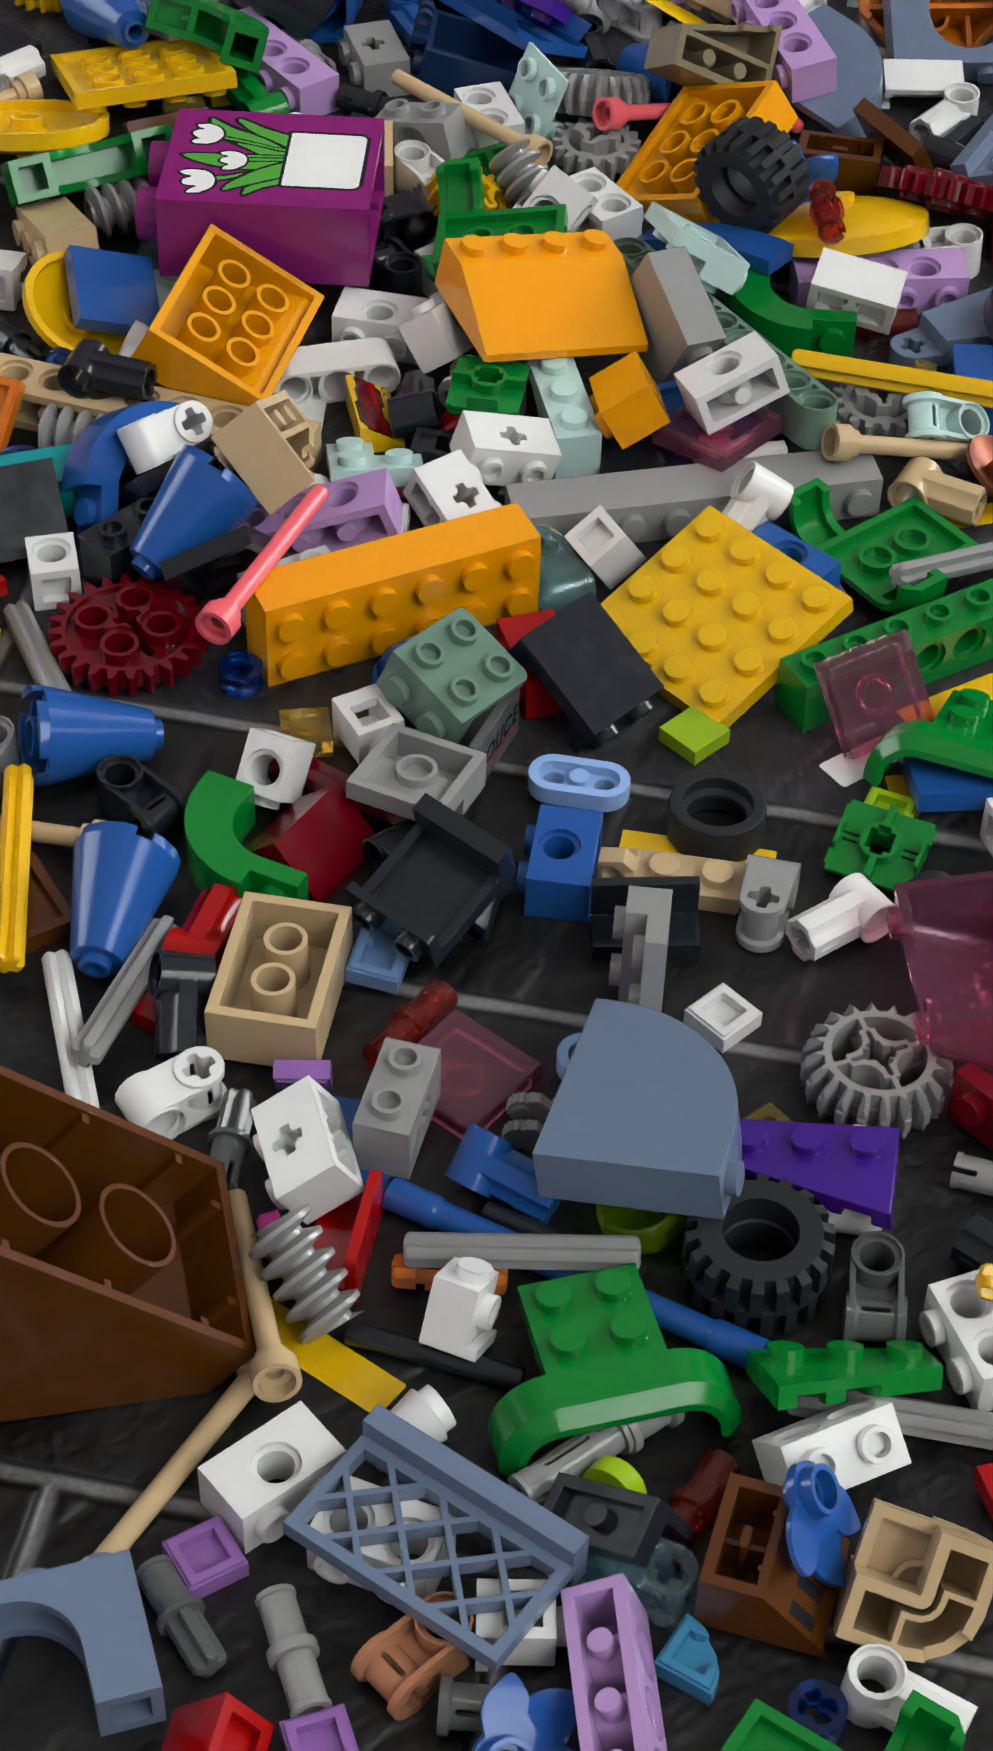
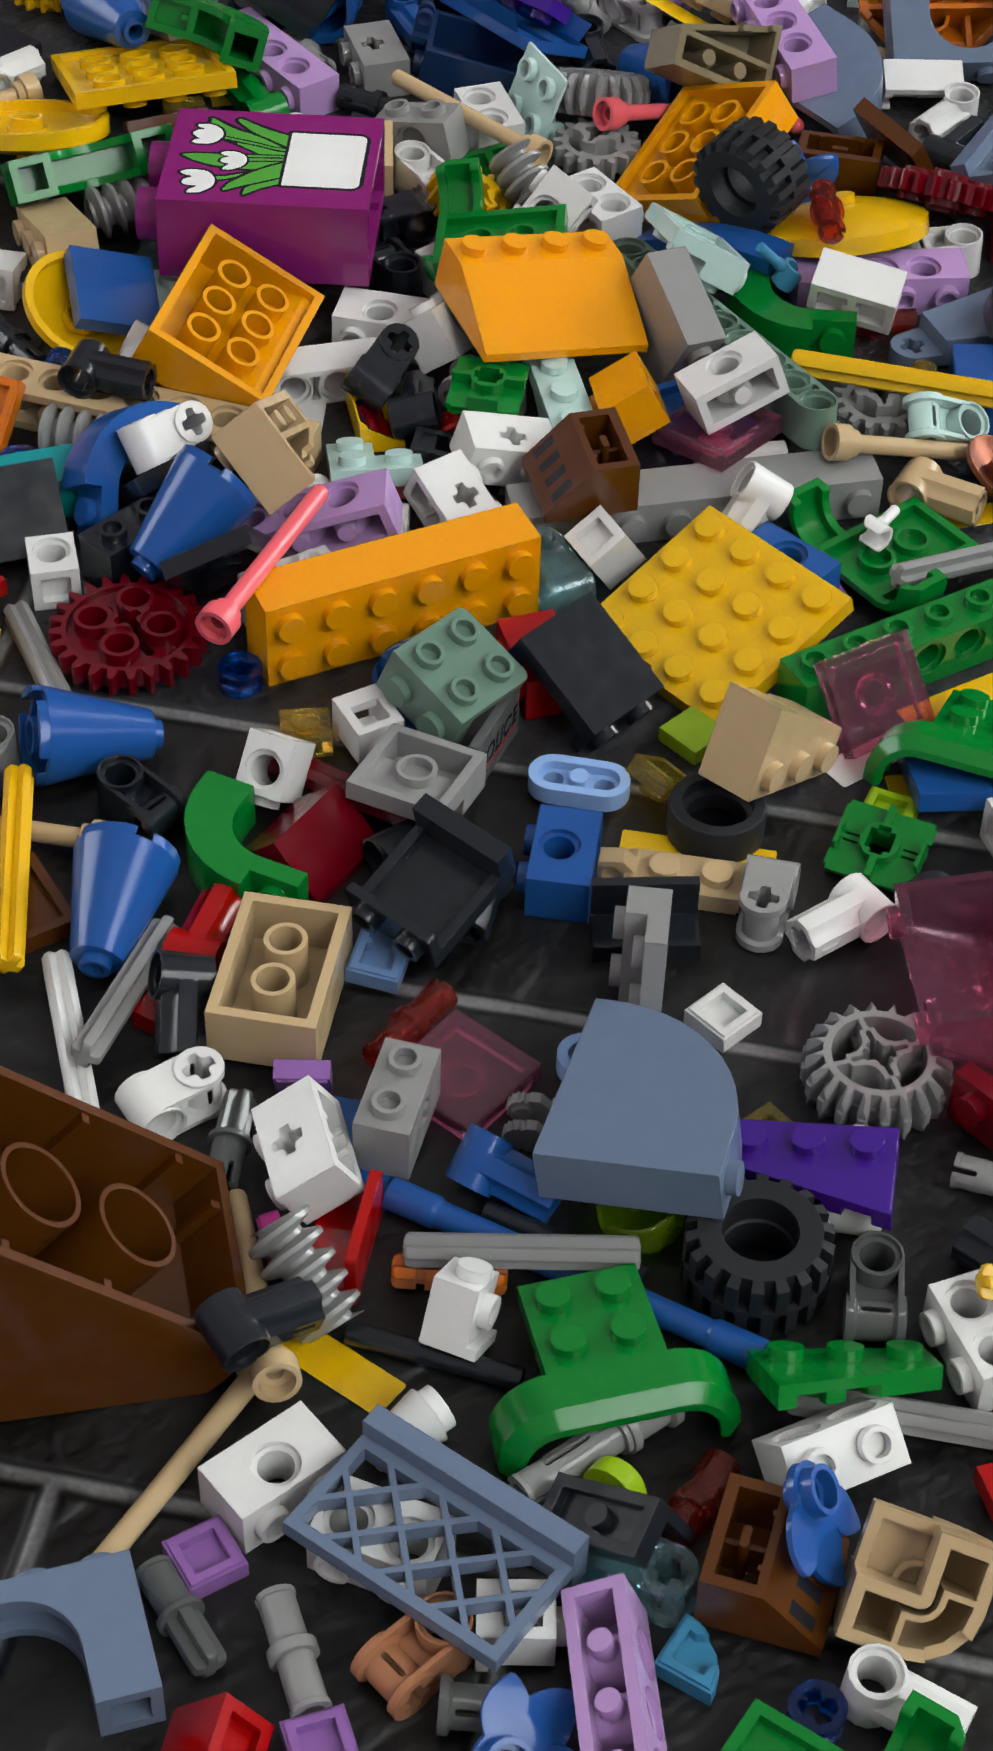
none -> black piece [192,1276,326,1373]
none -> black piece [341,323,419,414]
none -> reddish brown slope [522,407,641,523]
none -> clear yellow plate [626,753,687,803]
none -> tan wedge [698,681,842,802]
none -> dark azure hand [756,242,802,293]
none -> white hand [859,505,900,552]

